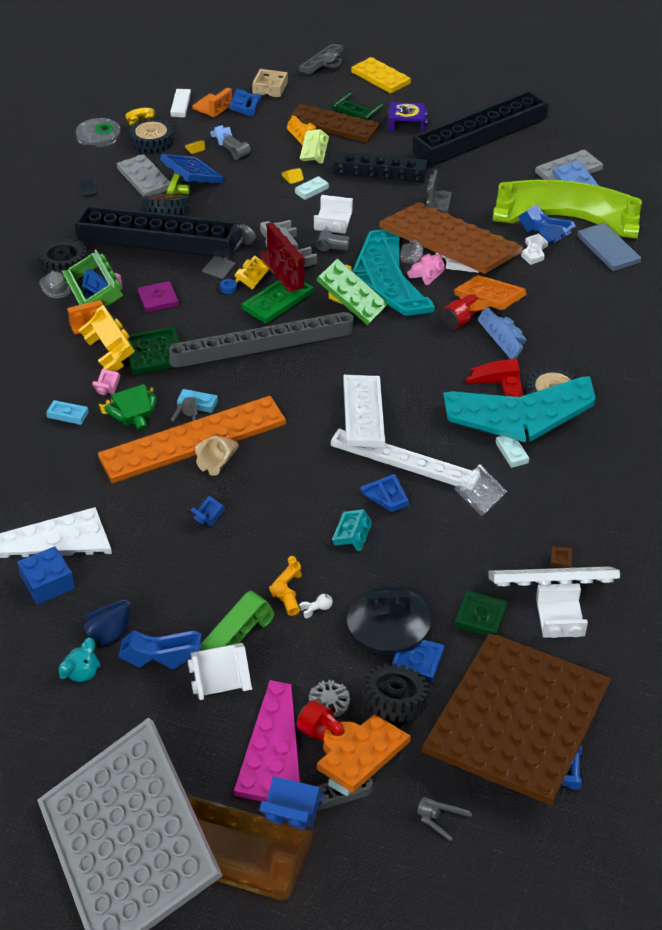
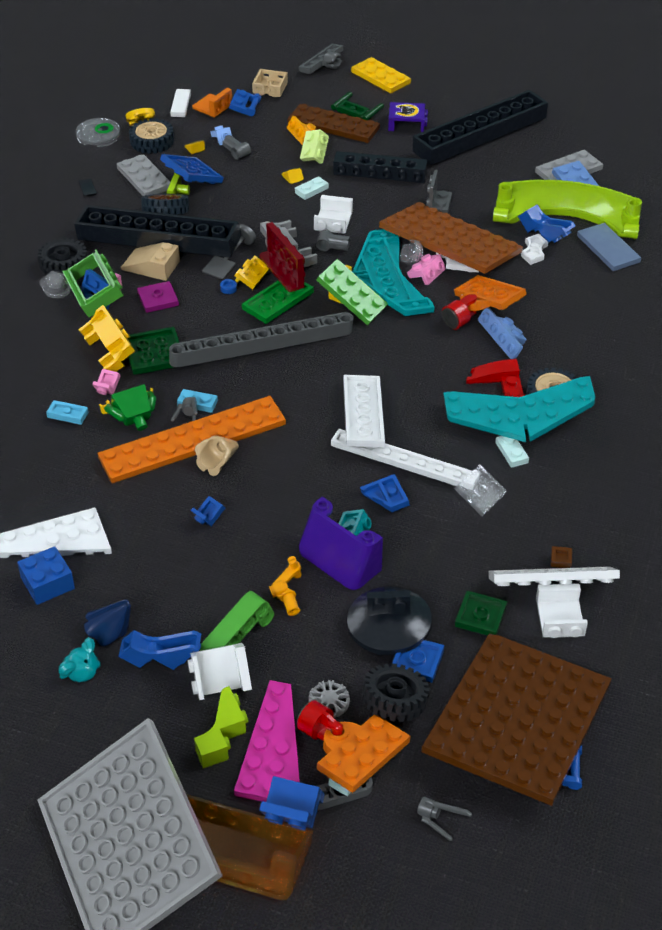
orange bracket [67,300,103,334] -> none
white arm [299,594,333,618] -> none
none -> tan slope [121,242,180,281]
none -> lime arch [194,686,248,768]
none -> dark purple windscreen [299,497,383,590]

